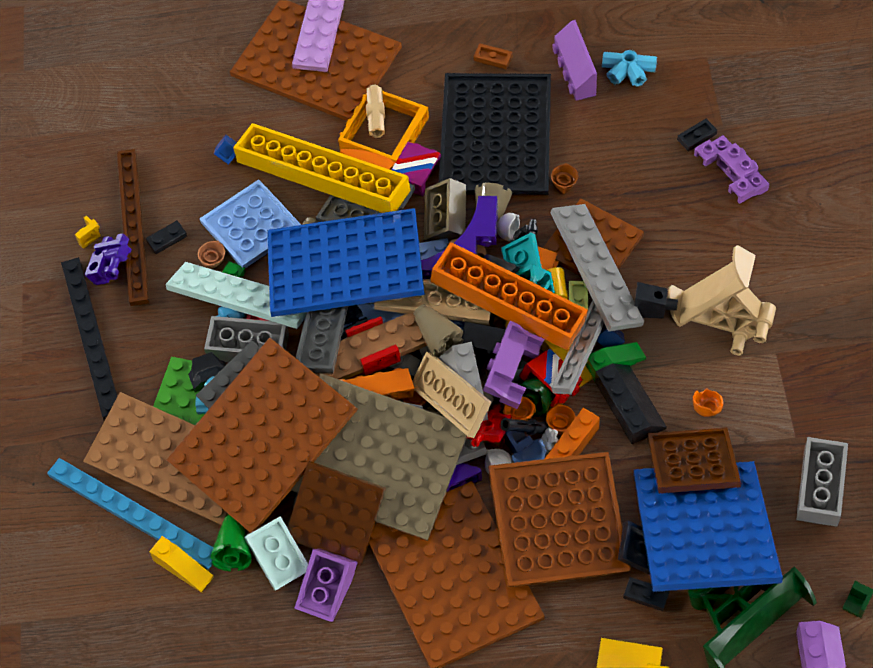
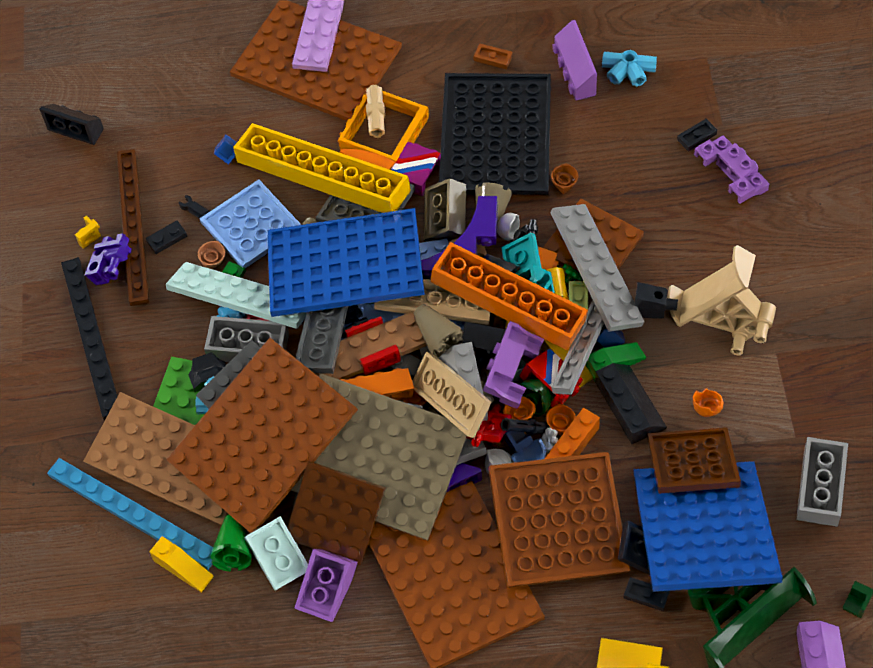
none -> black slope [40,104,104,145]
none -> black bar [179,195,210,219]
none -> green plant [563,264,583,284]

